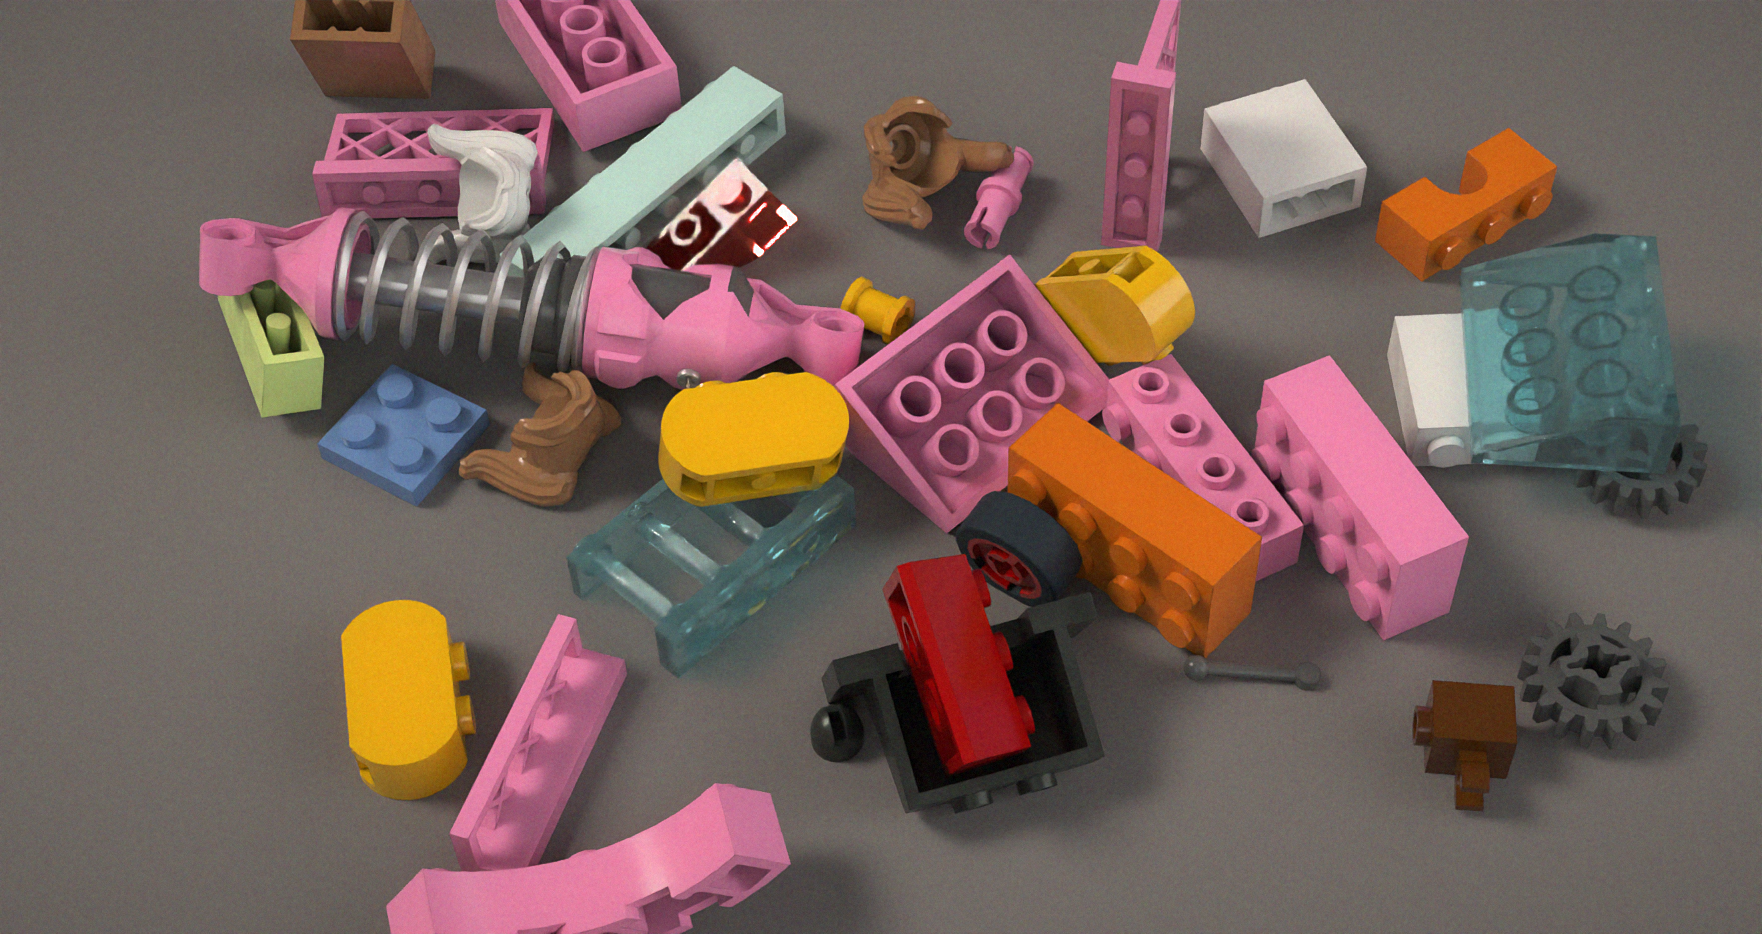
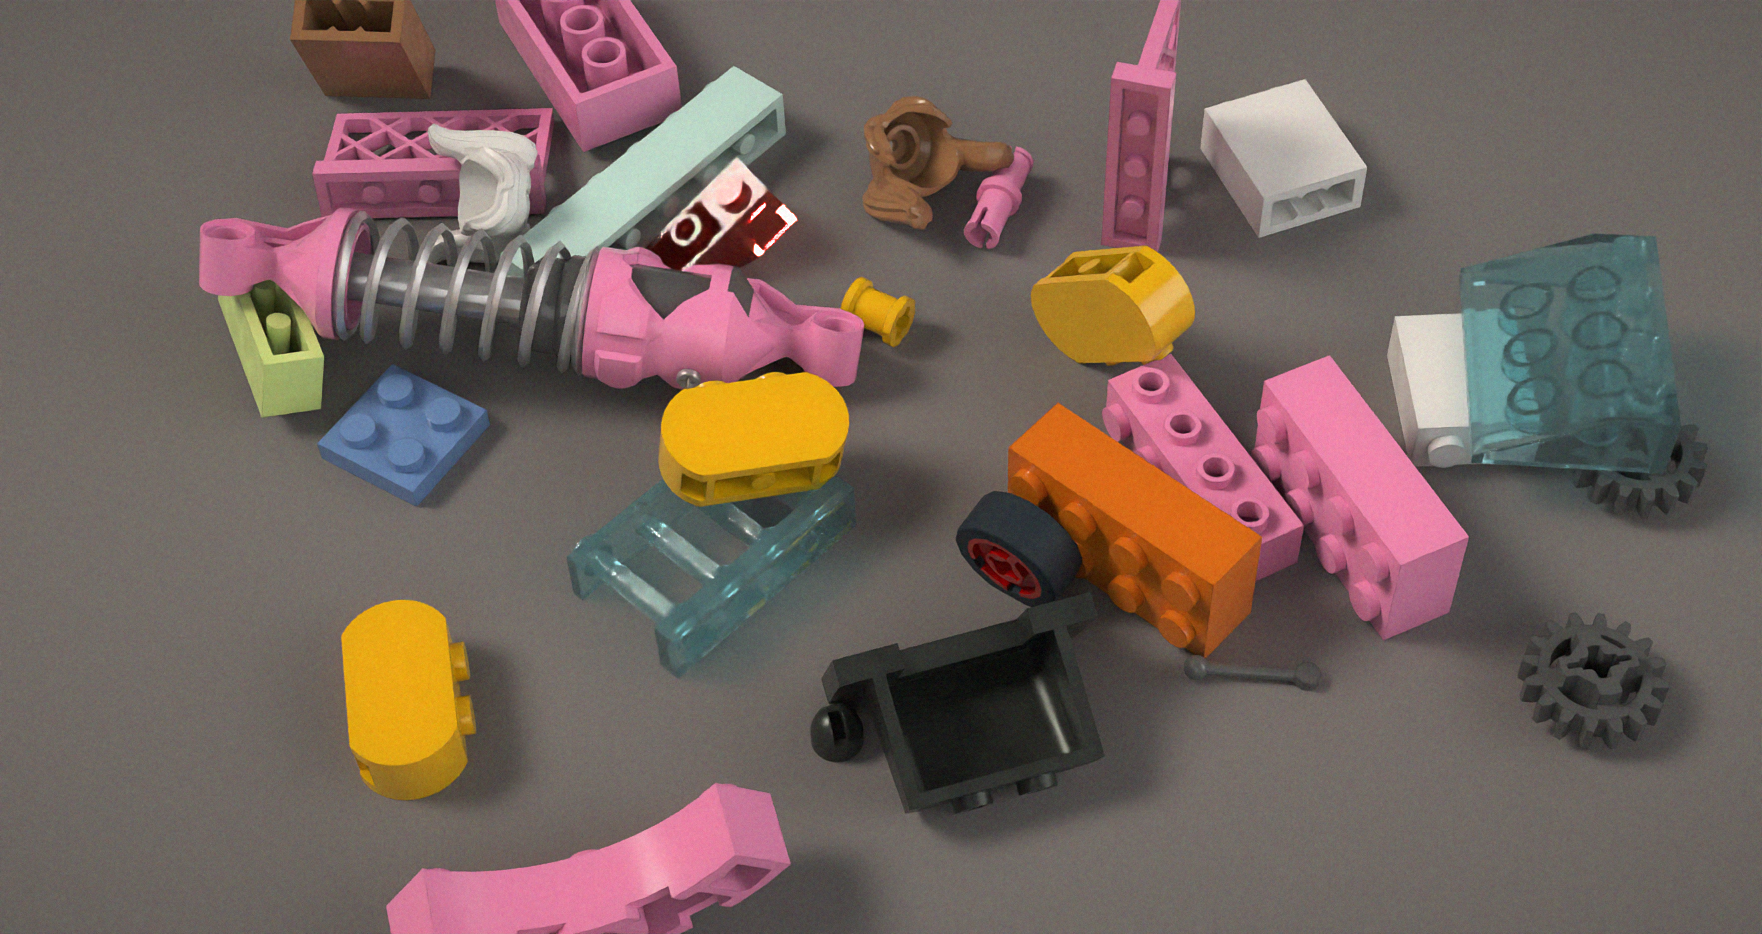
bright pink fence [449,614,627,872] -> none
medium nougat hair [459,362,622,507] -> none
bright pink slope [833,254,1109,534] -> none
red slope [882,554,1035,778] -> none
orange arch [1375,128,1558,282] -> none
reddish brown brick [1412,680,1518,812] -> none

